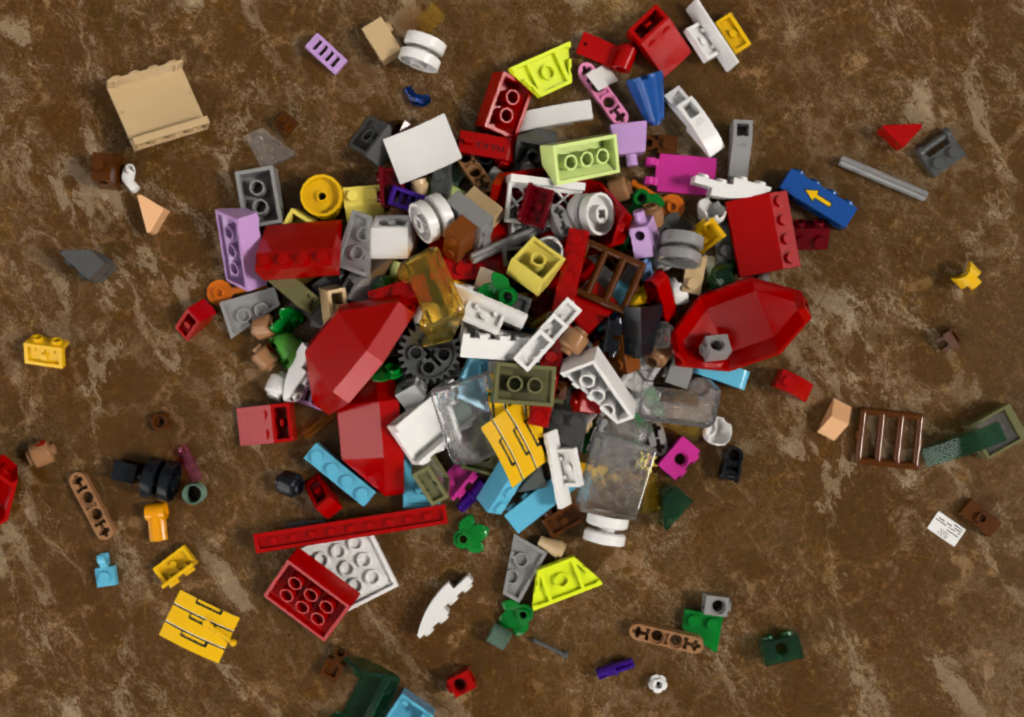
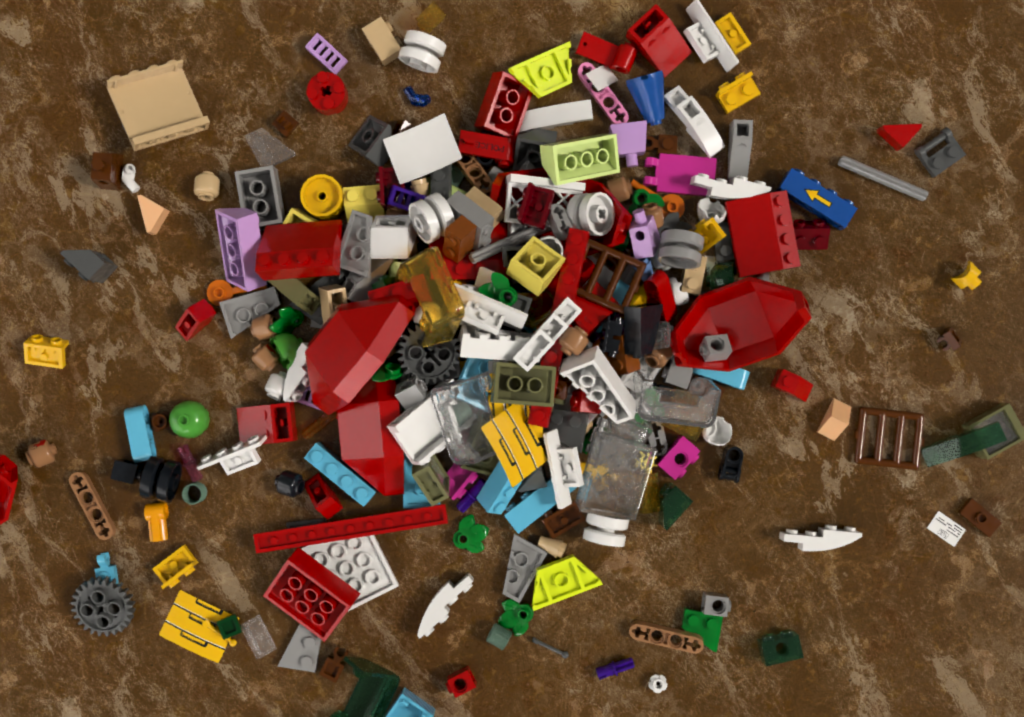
none -> dark grey gear [70,576,136,637]
none -> medium azure beam [124,405,157,463]
none -> bright green cylinder [169,400,210,439]
none -> tan head [194,171,220,201]
none -> white bracket [197,435,267,476]
none -> dark green plate [217,613,243,640]
none -> clear slope [240,615,277,659]
none -> light grey wing [278,624,321,672]
none -> red brick [306,71,348,115]
none -> yellow bracket [715,71,761,114]
none -> white slope [779,524,862,551]

